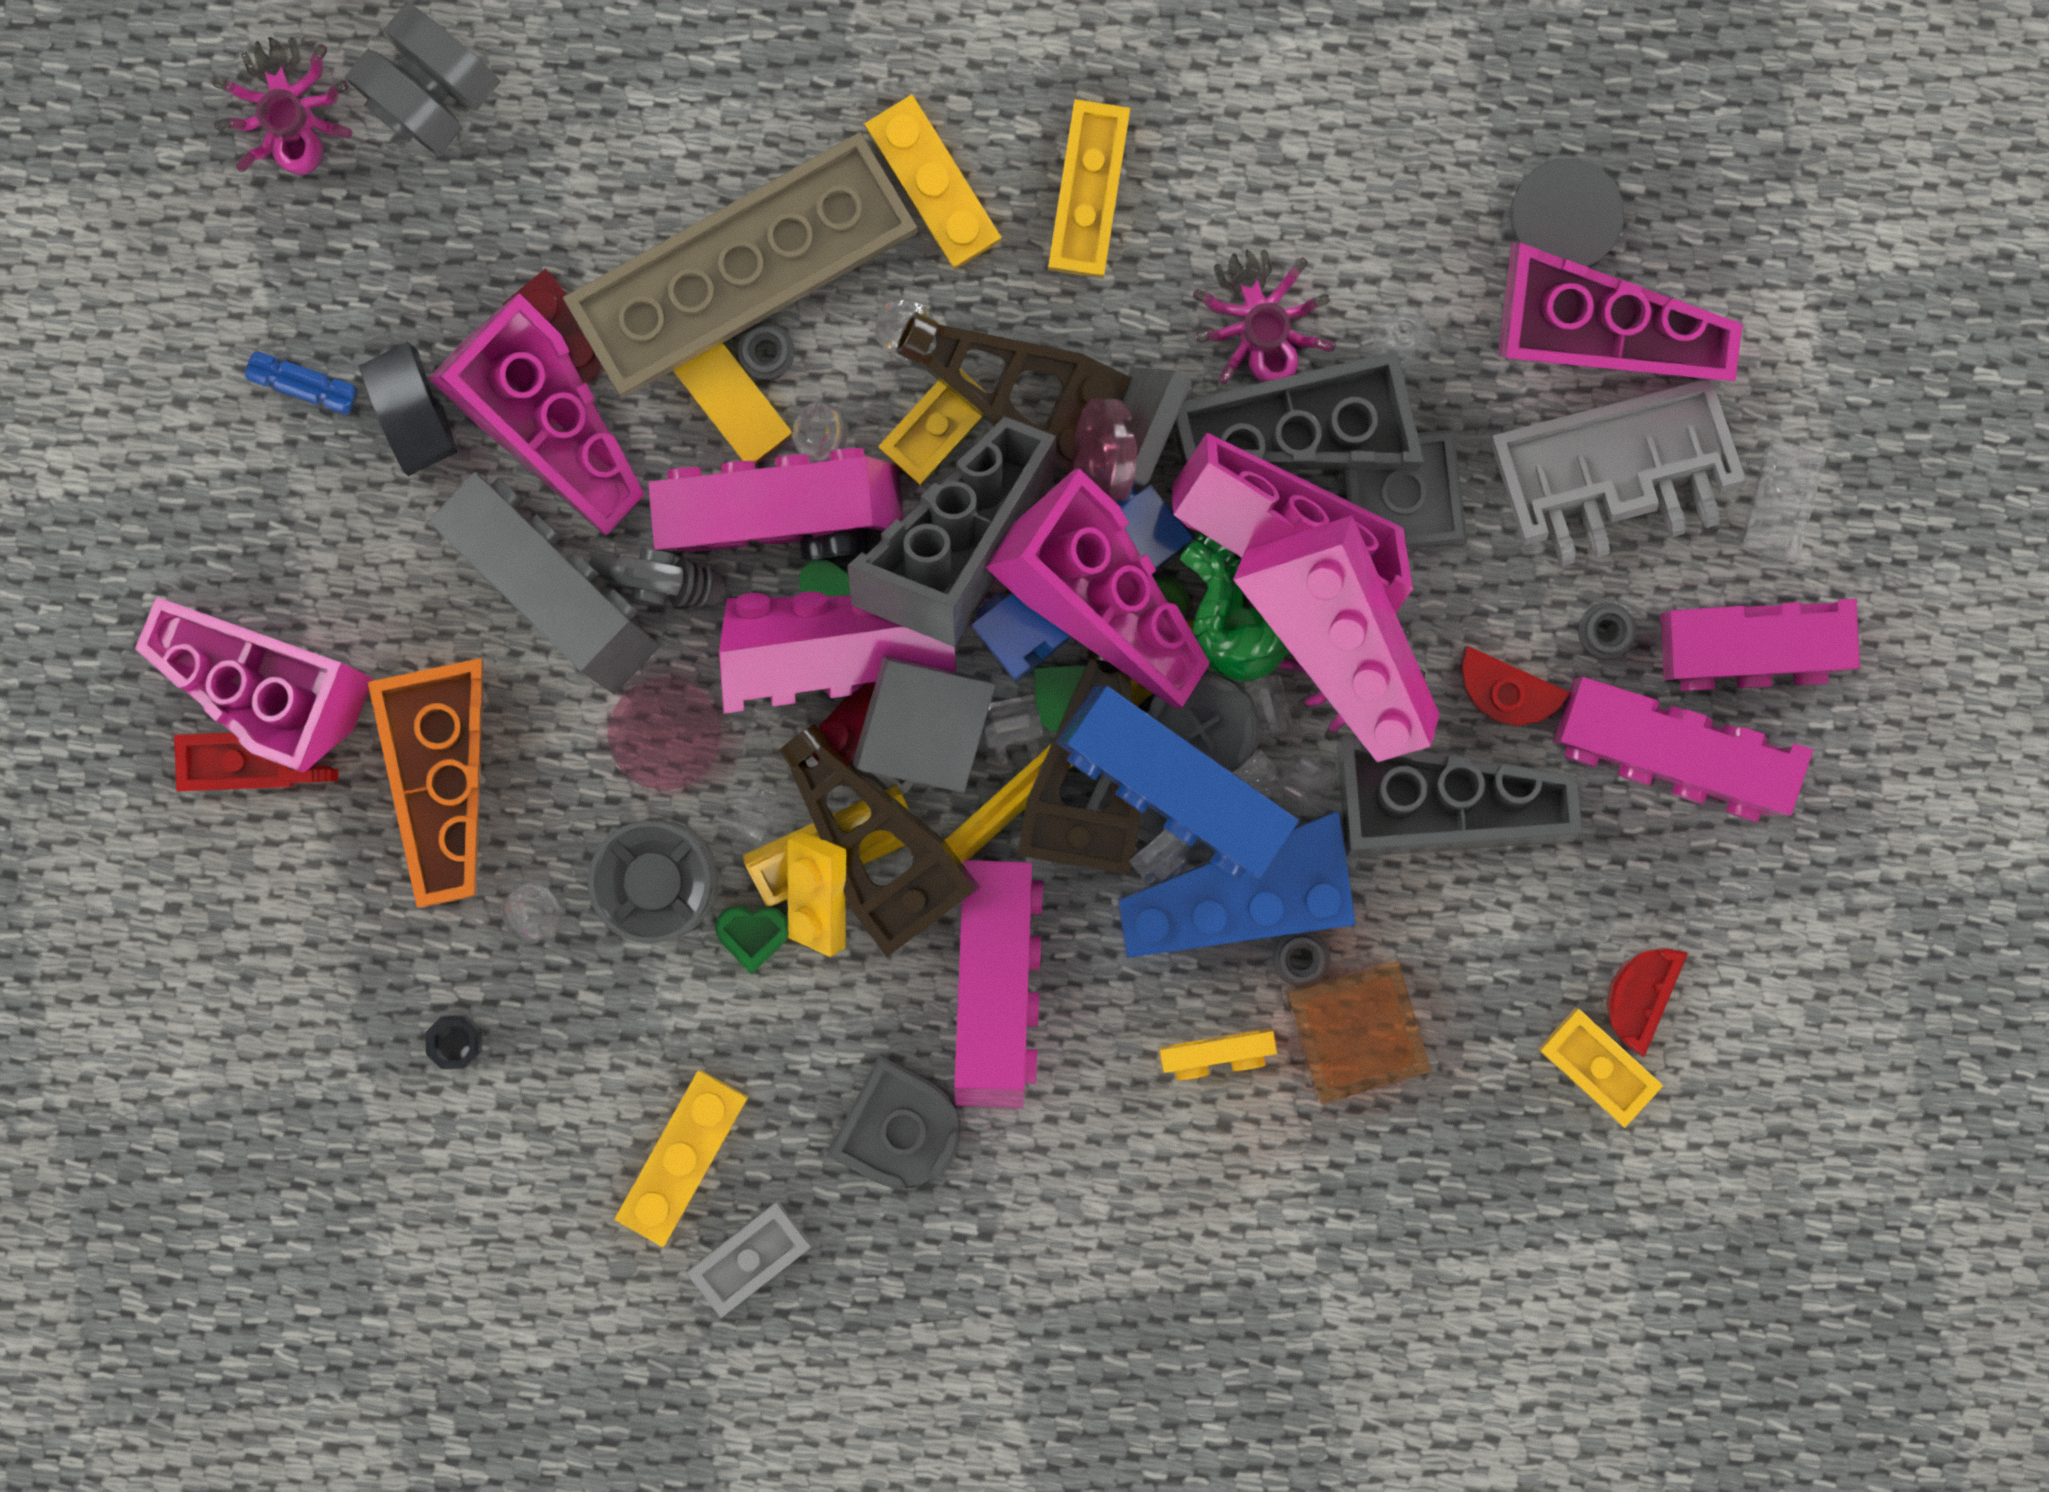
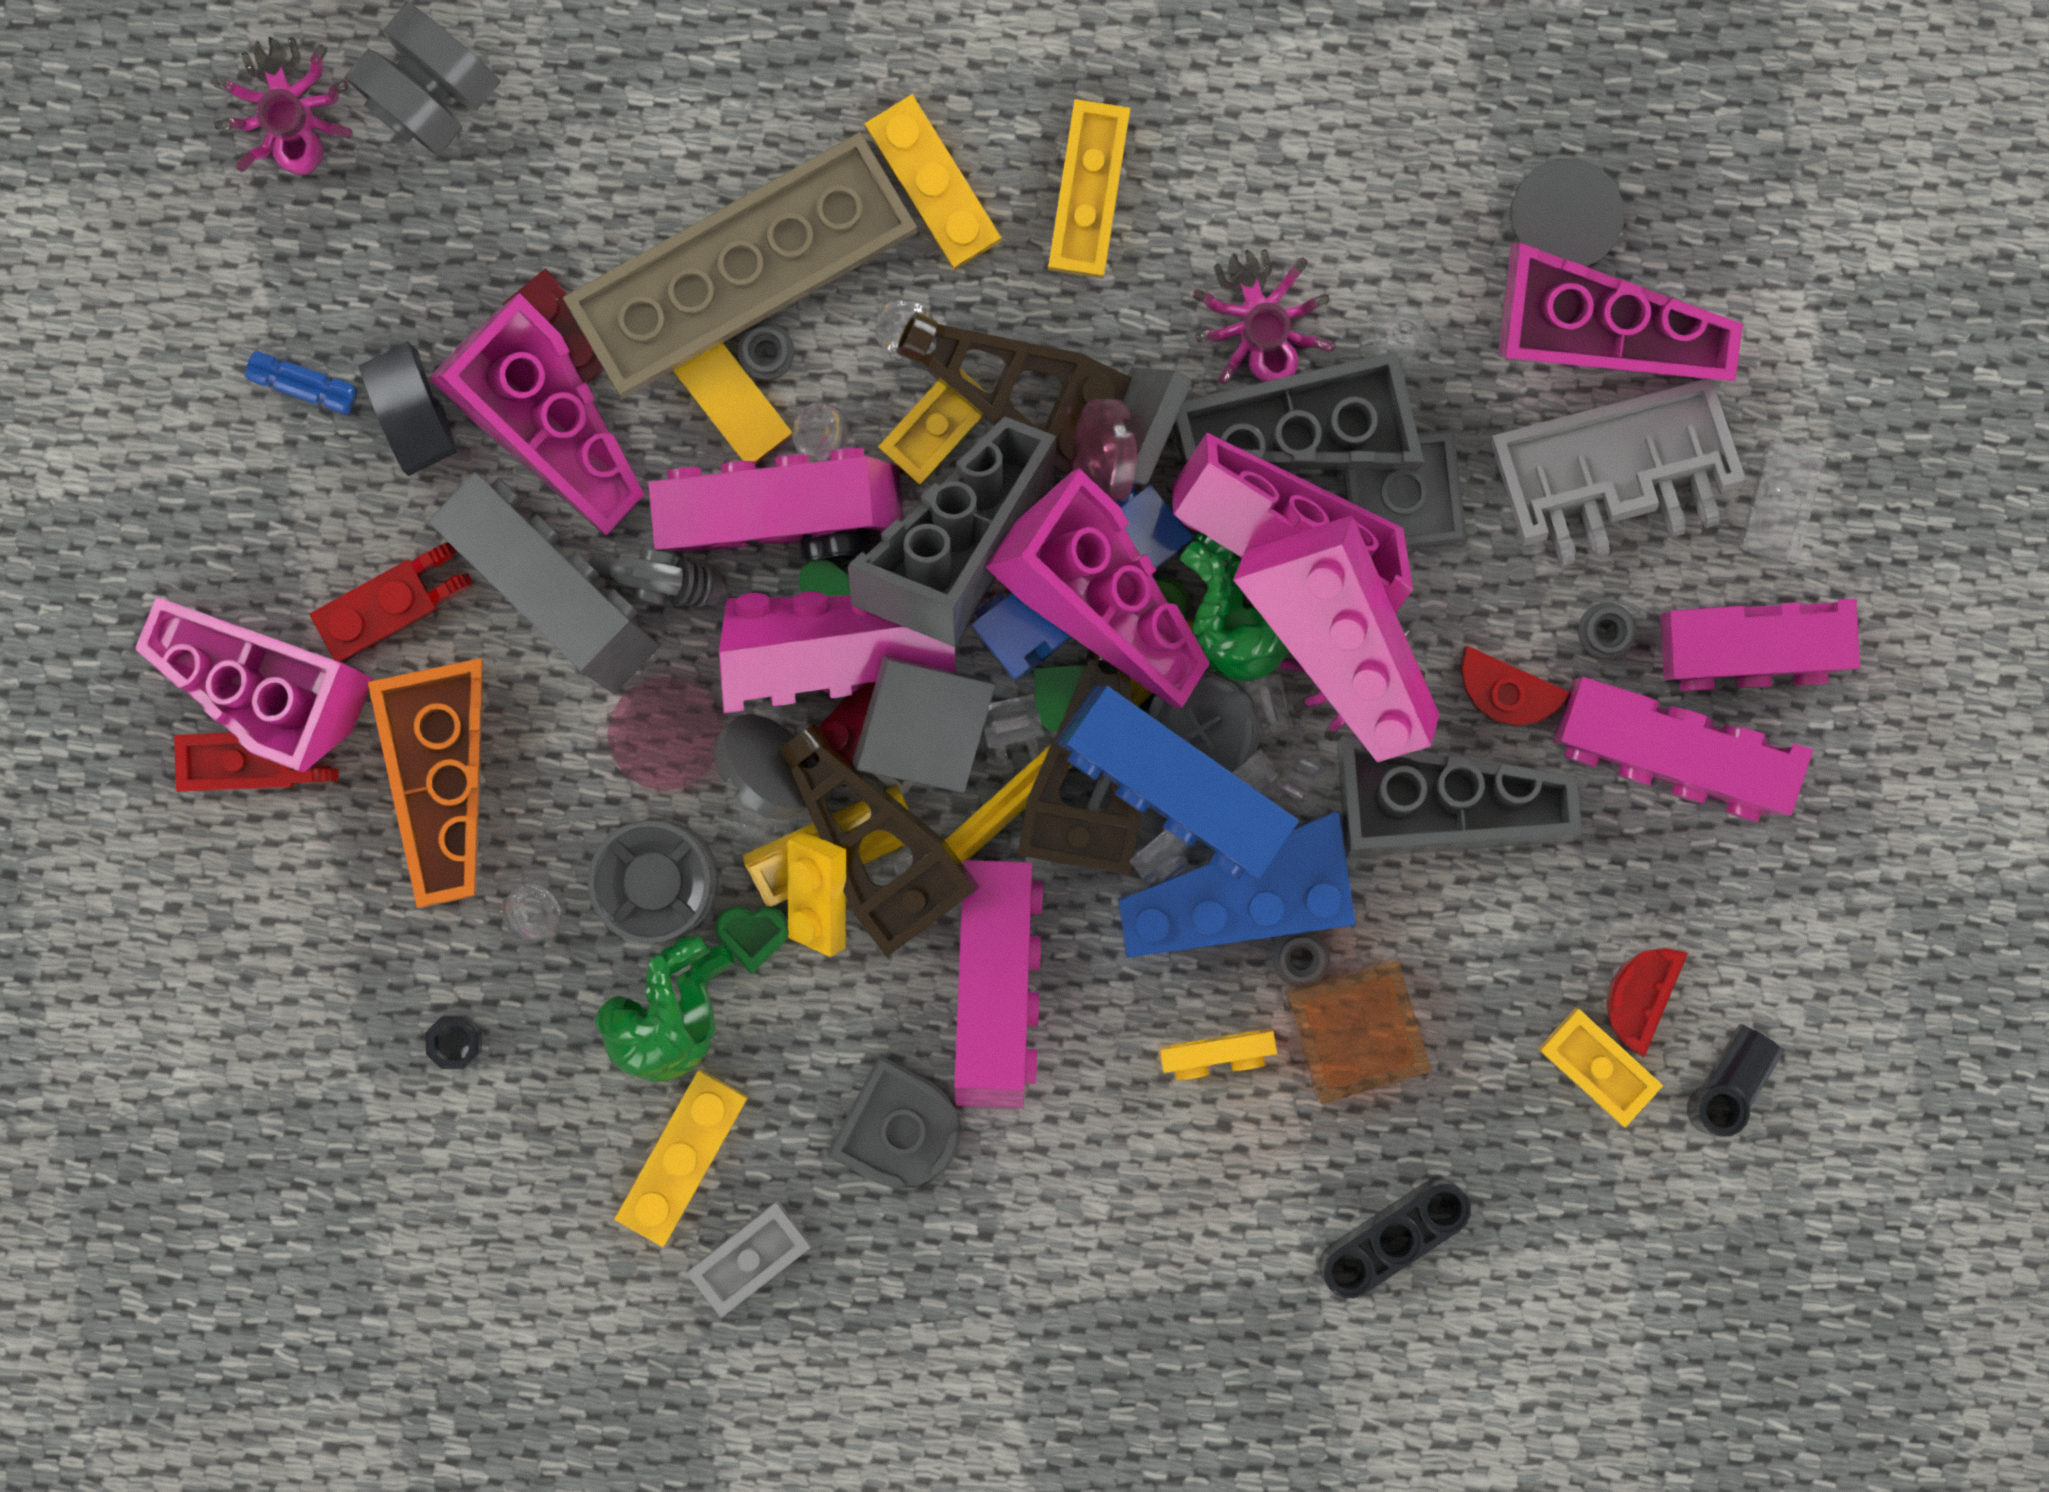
none -> red hinge [309,542,474,663]
none -> green hair [595,936,735,1082]
none -> dark grey tile [713,714,814,820]
none -> black beam [1319,1178,1471,1299]
none -> black piece [1687,1024,1785,1137]

